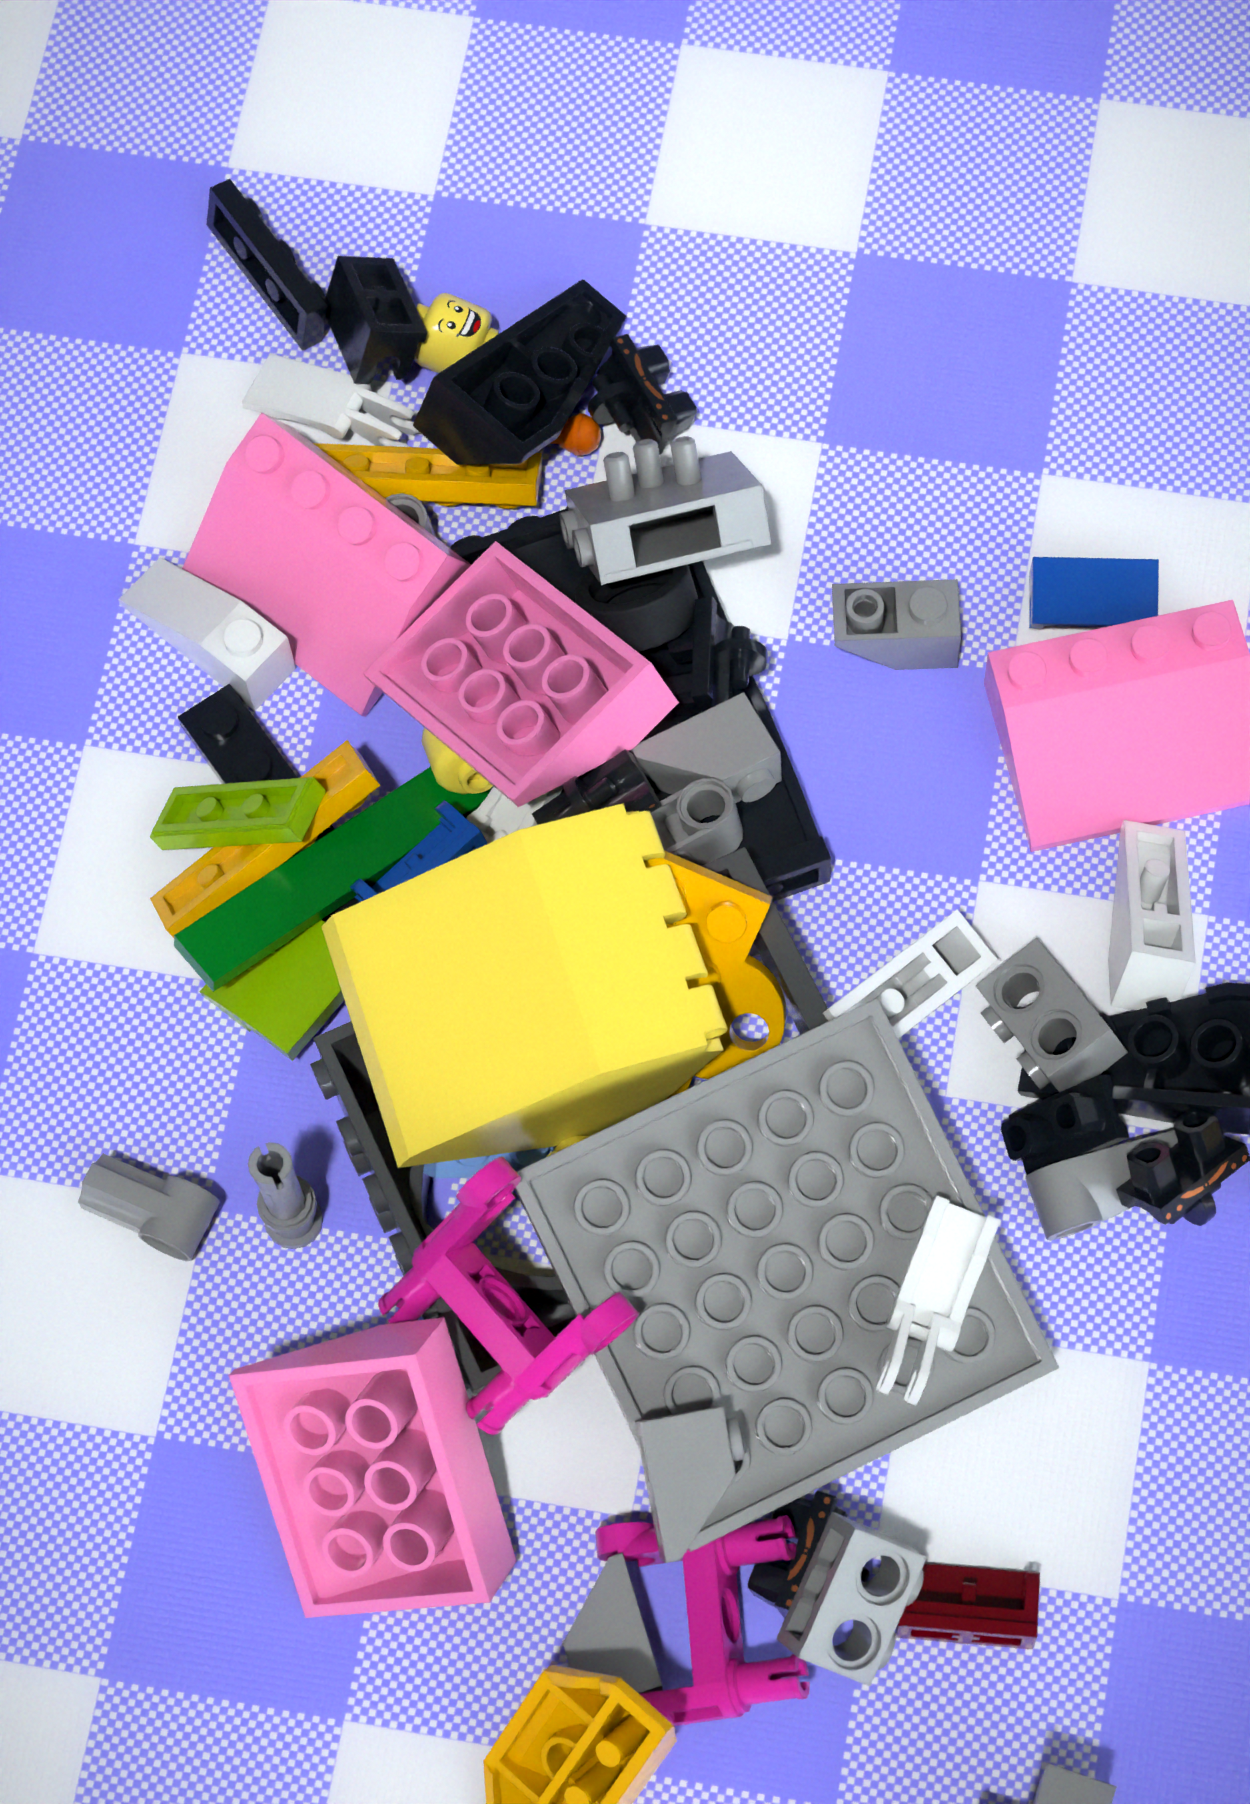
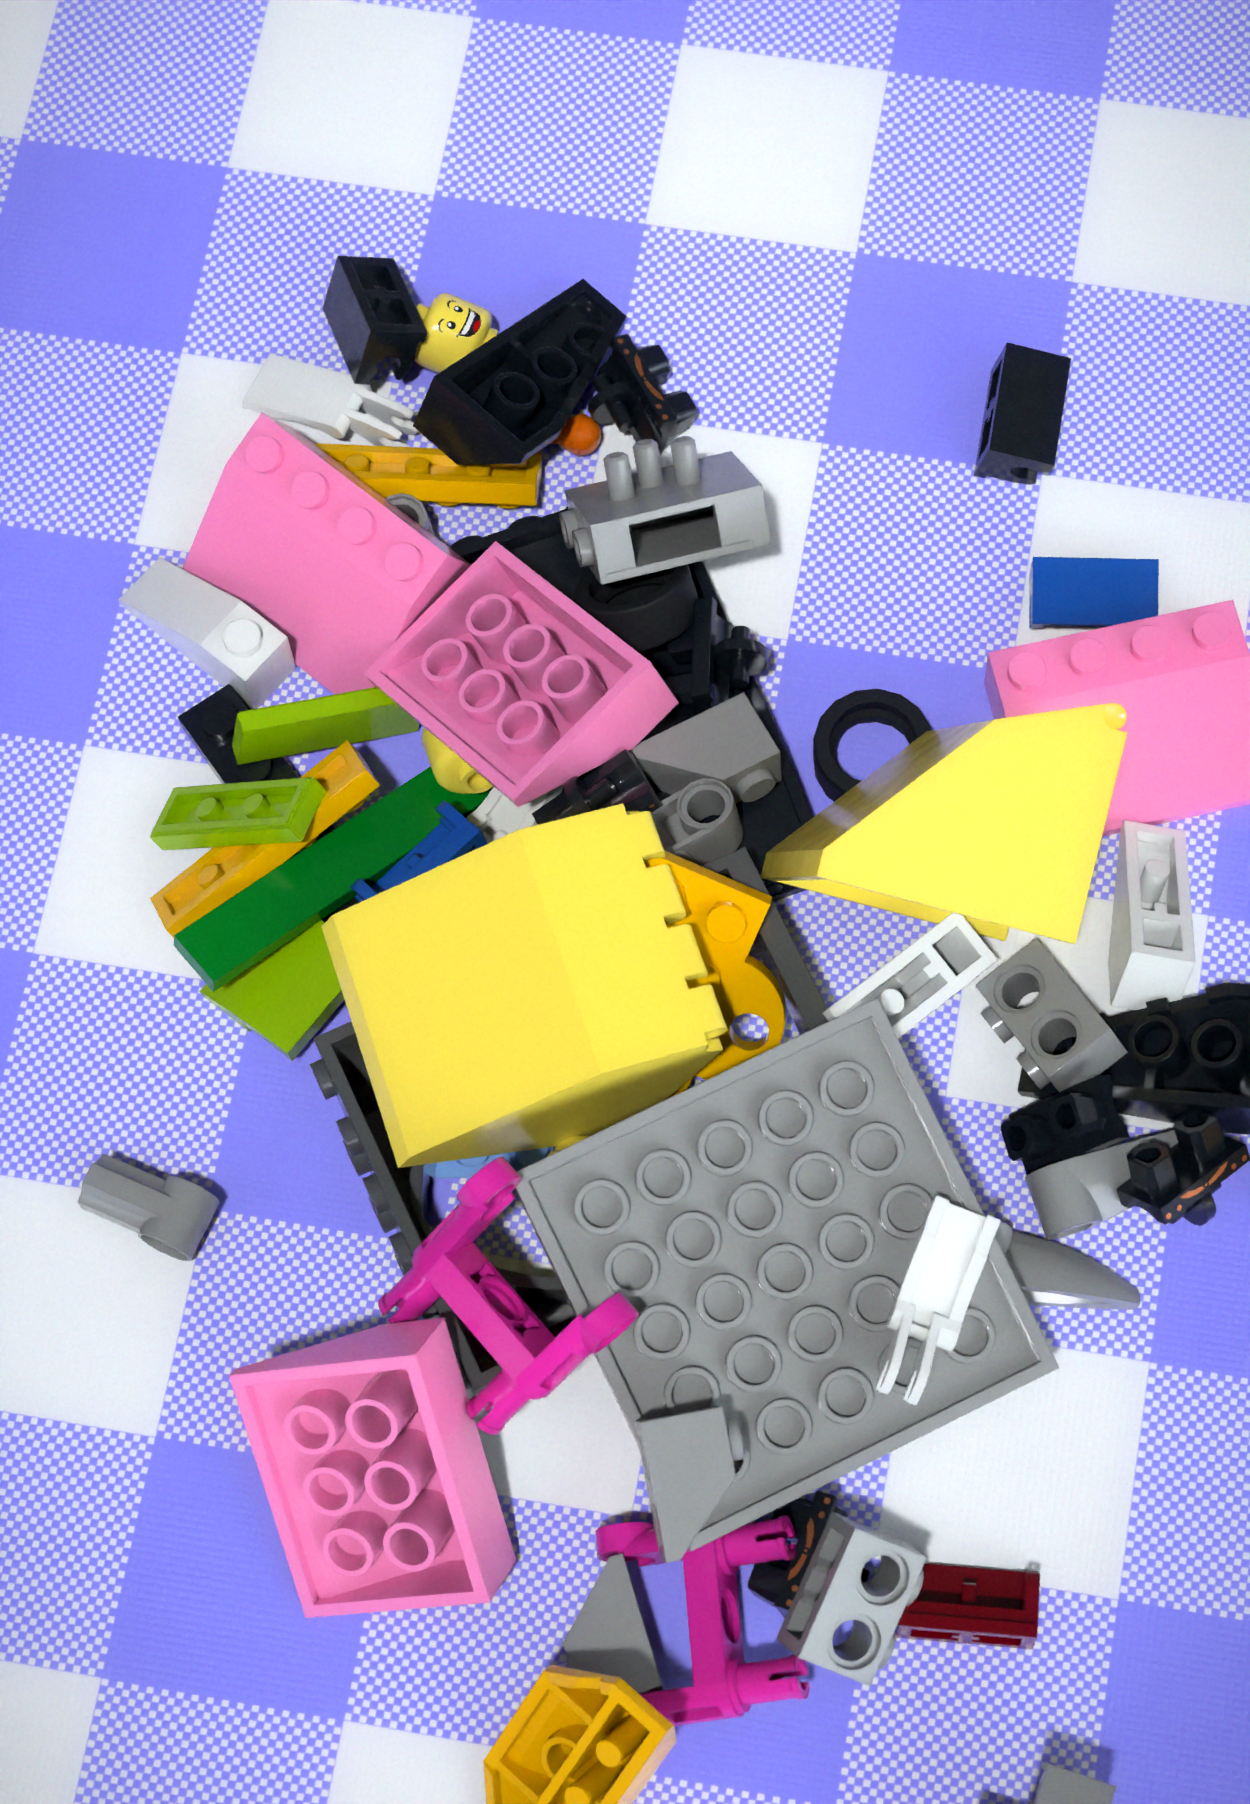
black plate [206,179,328,351] -> none
light grey pin [248,1142,323,1249] -> none
light grey slope [832,579,961,670] -> none
none -> lime tile [232,687,420,765]
none -> light yellow windscreen [761,703,1127,944]
none -> black tyre [813,688,931,801]
none -> black hinge [974,342,1071,485]
none -> light grey piece [995,1221,1141,1310]

